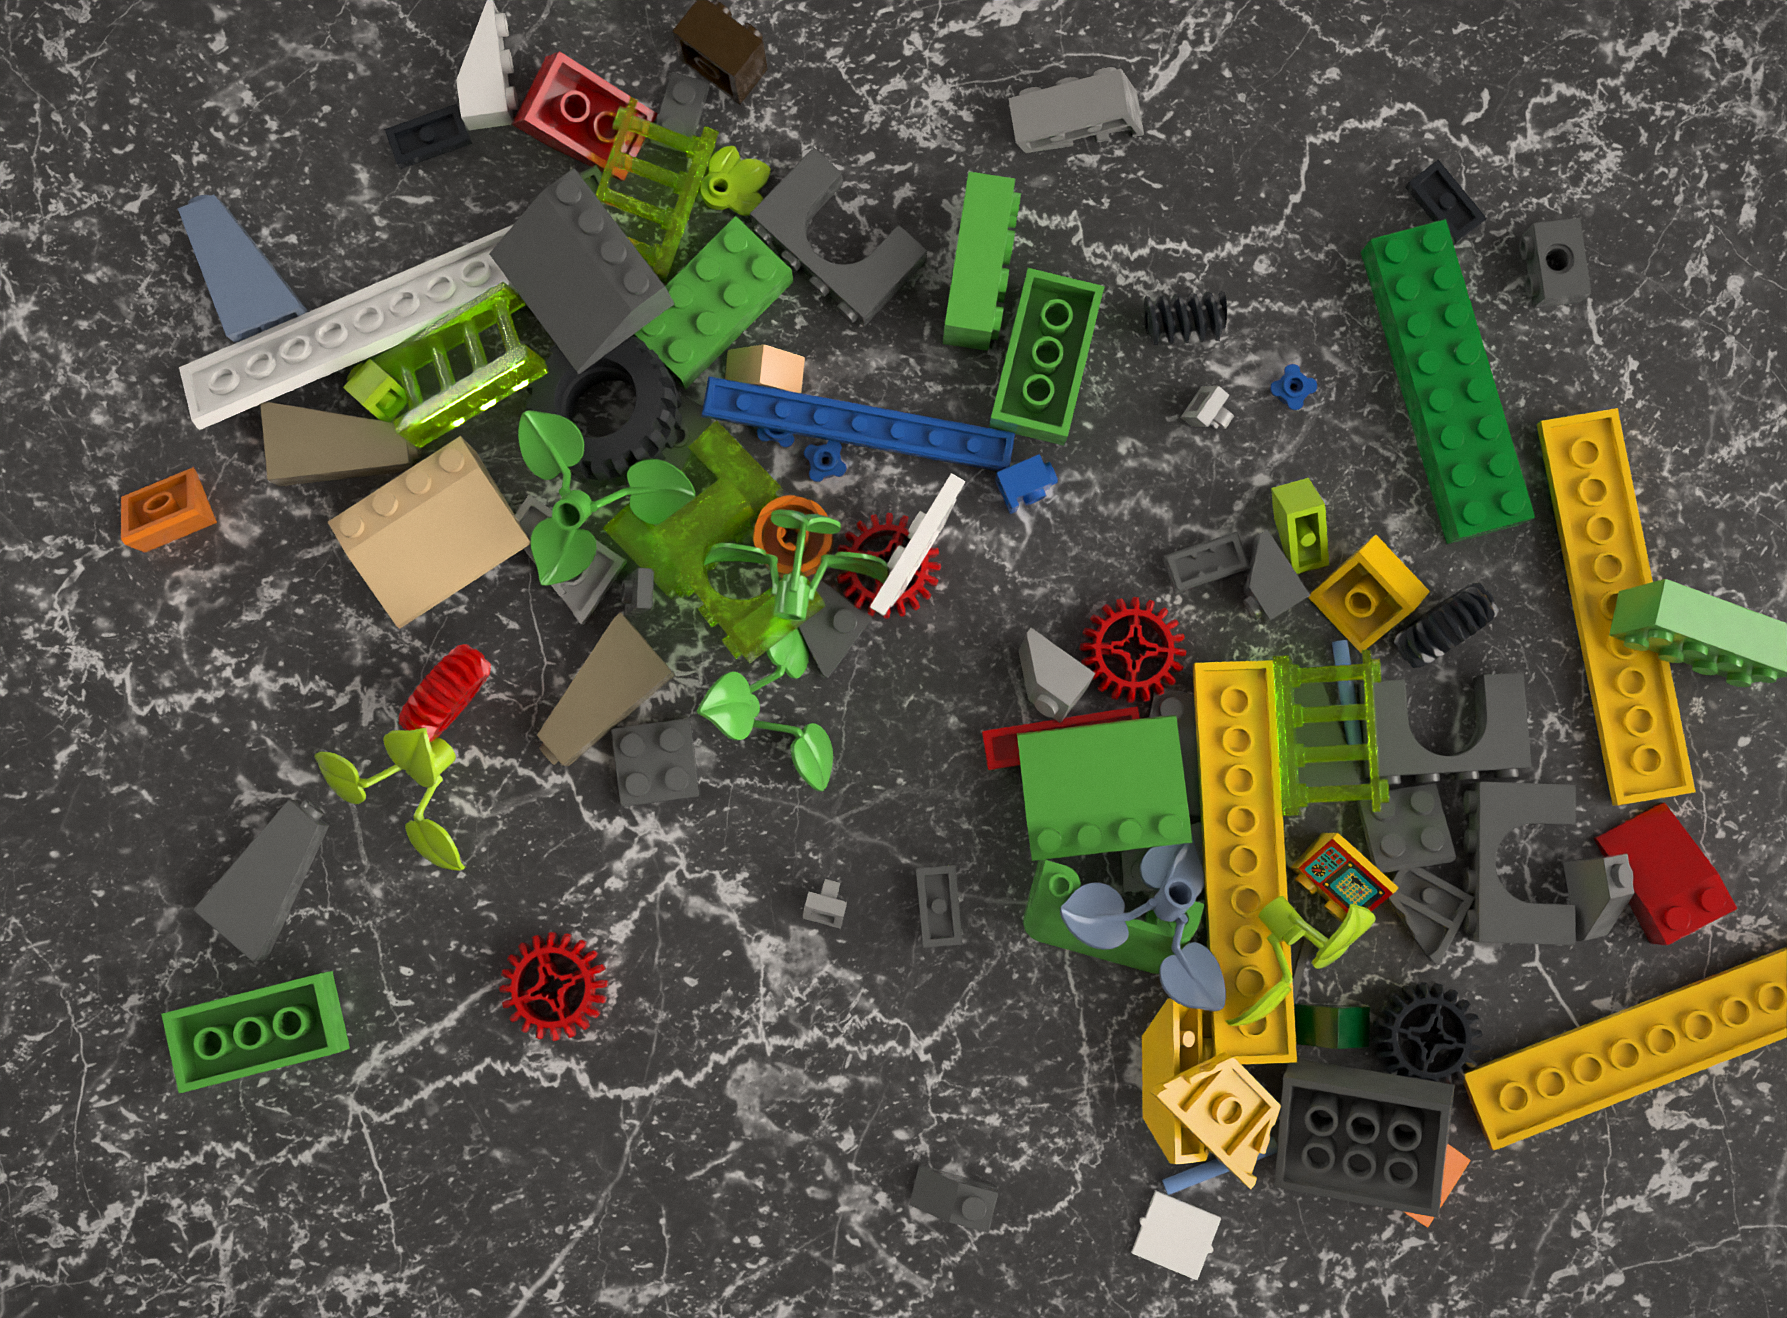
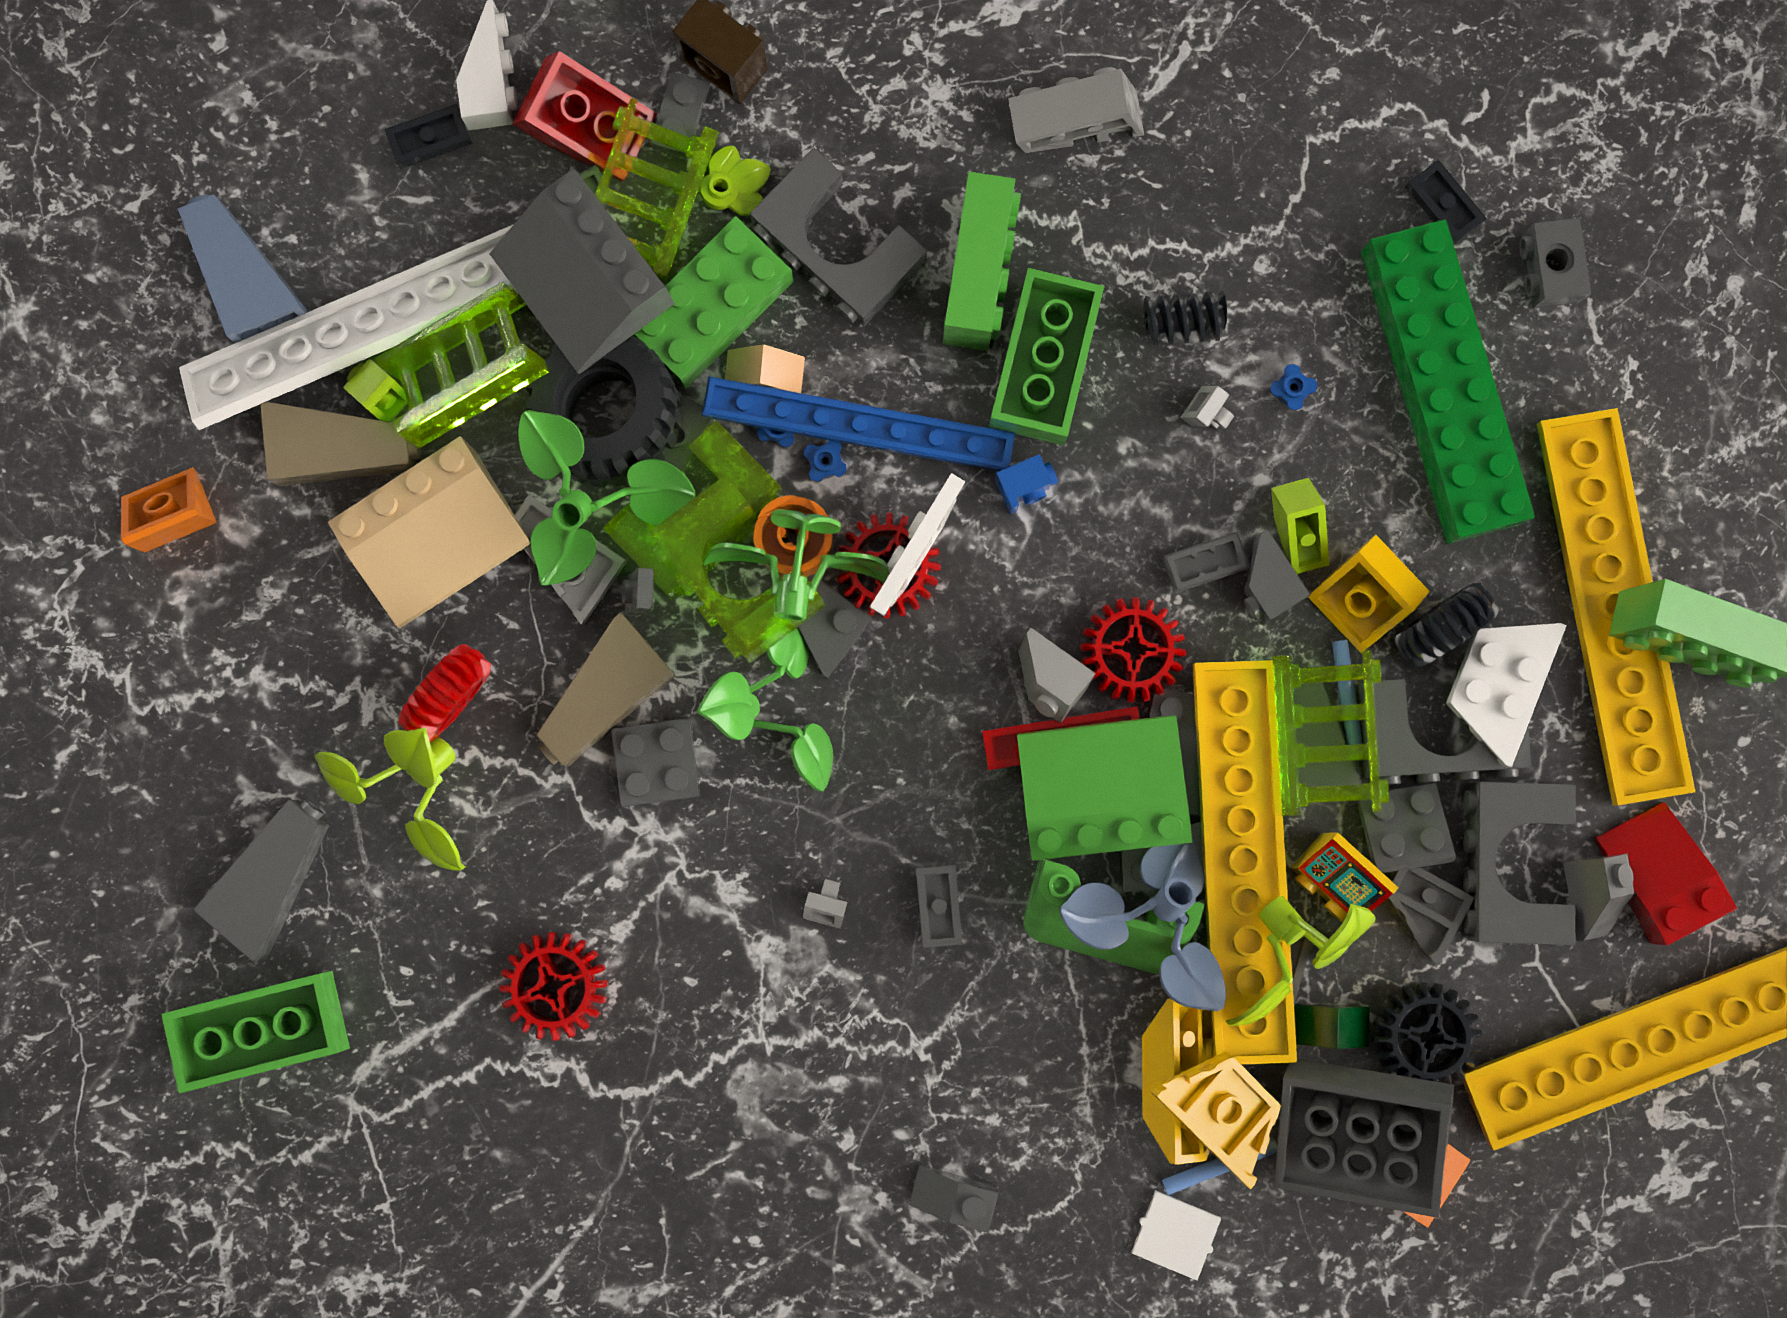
none -> white wing [1446,623,1567,768]

